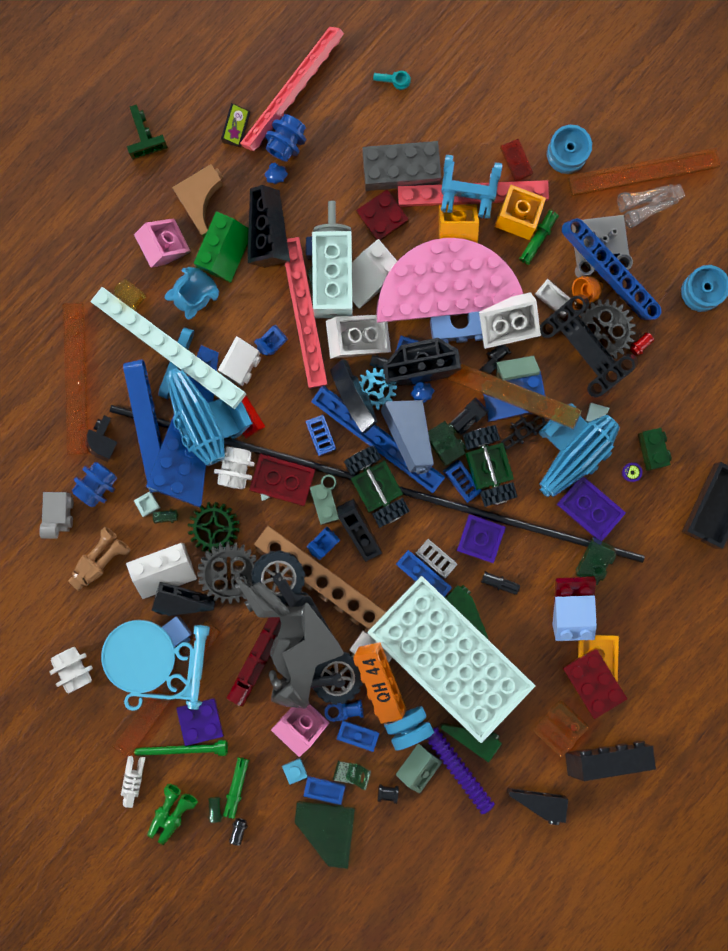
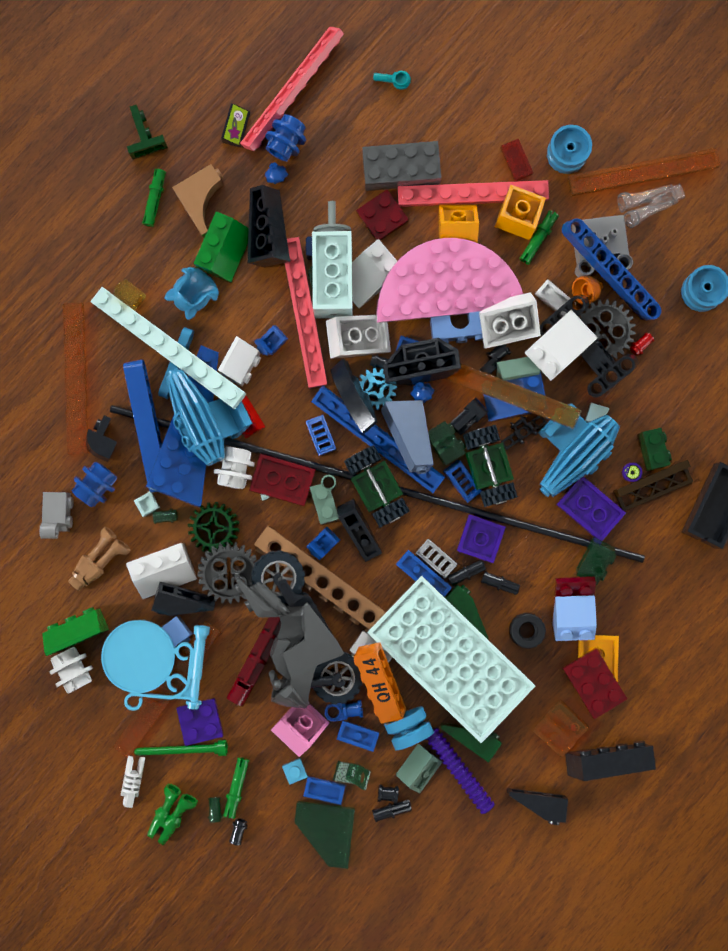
bright pink slope [134,218,191,268] -> none
dark azure connector [441,155,502,219] -> none
none -> green slope [42,607,109,656]
none -> green pin [142,169,167,227]
none -> black axle [372,800,412,822]
none -> black axle [448,560,486,586]
none -> black tyre [509,613,546,649]
none -> white slope [525,310,598,381]
none -> dark brown fence [613,460,693,511]

